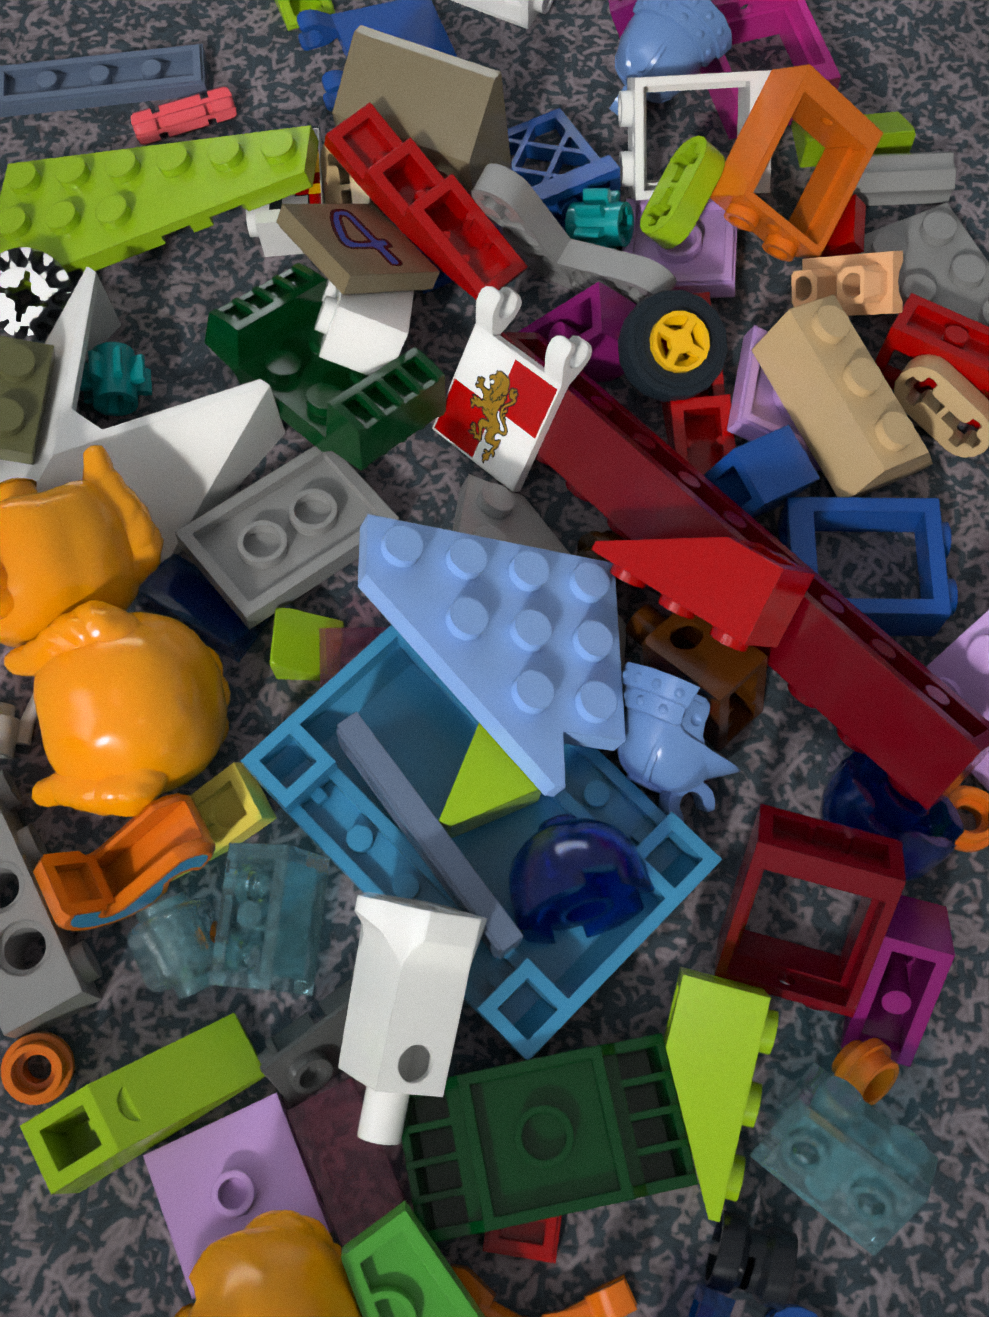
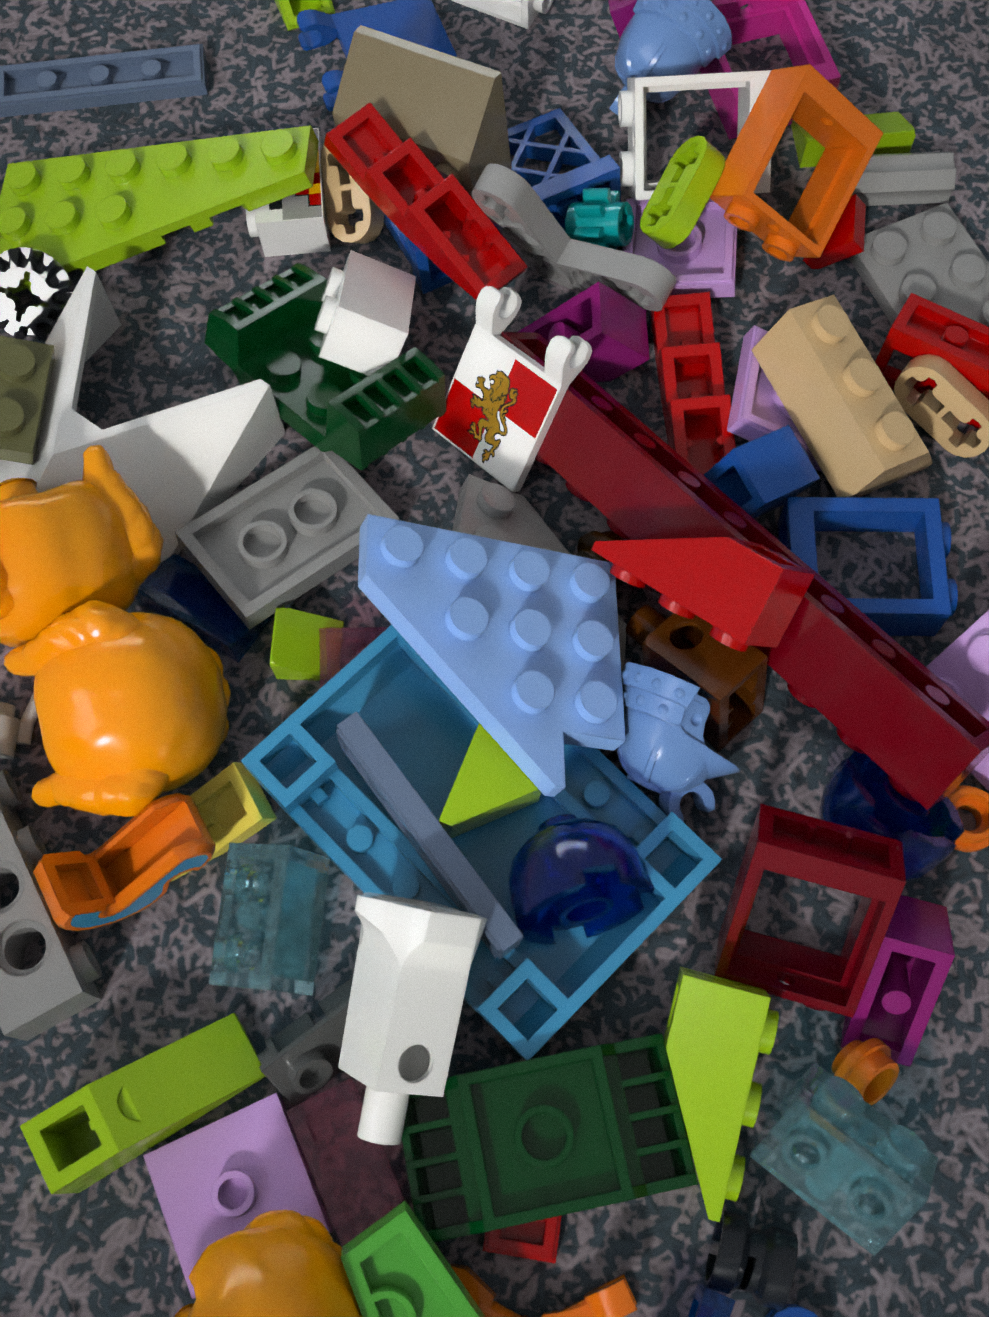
orange plate [1,1031,75,1105] -> none
teal gear [80,342,152,416] -> none
clear light blue head [127,890,230,1000] -> none
coral axle [130,86,237,145] -> none
dark tan tile [276,204,440,295] -> none
black wheel [618,290,728,402] -> none
light nougat hips [791,251,903,316] -> none

